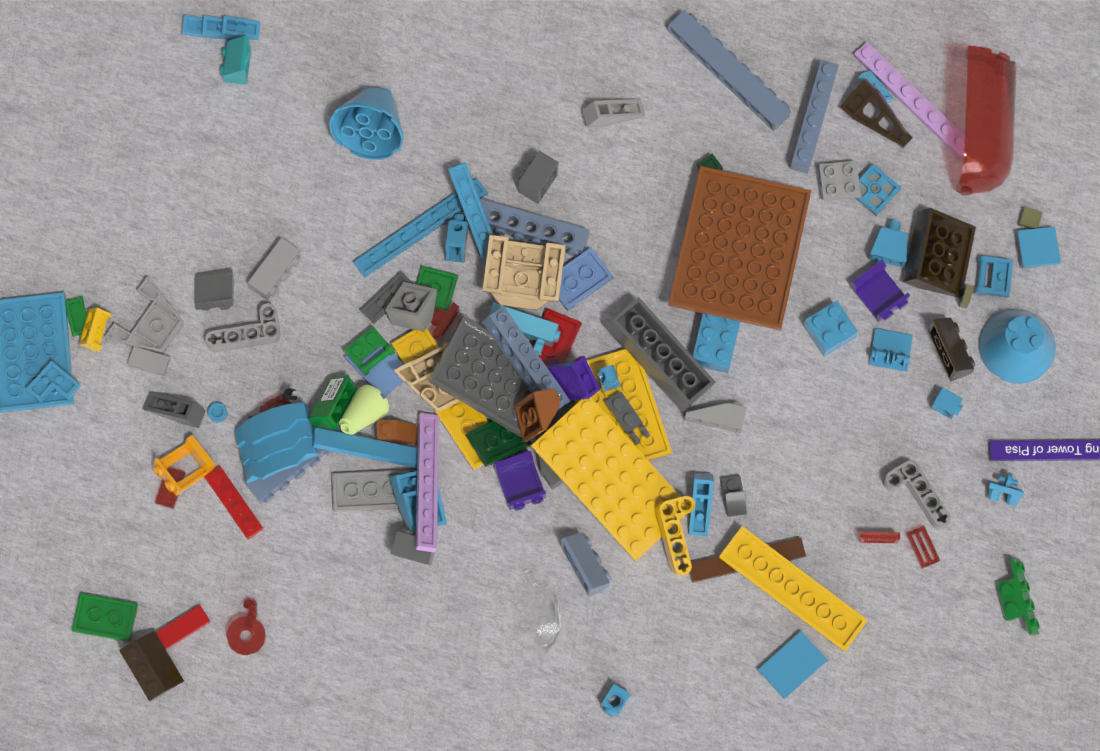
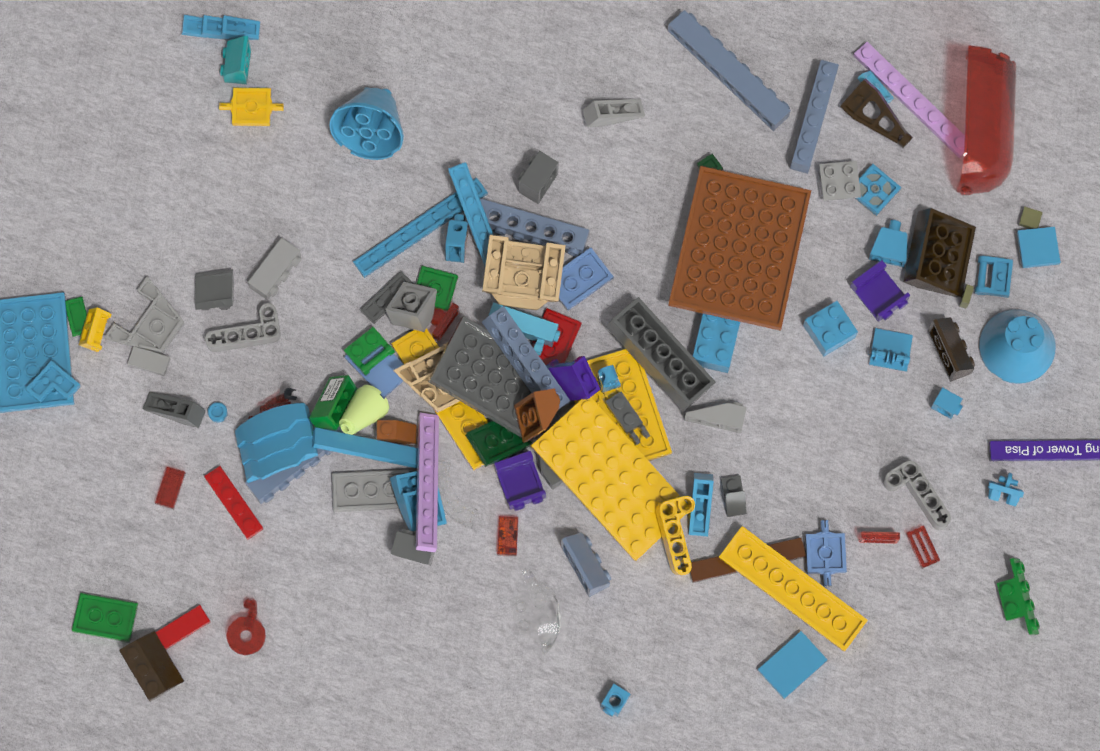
light orange panel [153,435,216,496] -> none
none -> yellow plate [219,88,284,126]
none -> clear red tile [497,516,519,556]
none -> medium blue plate [805,520,847,587]

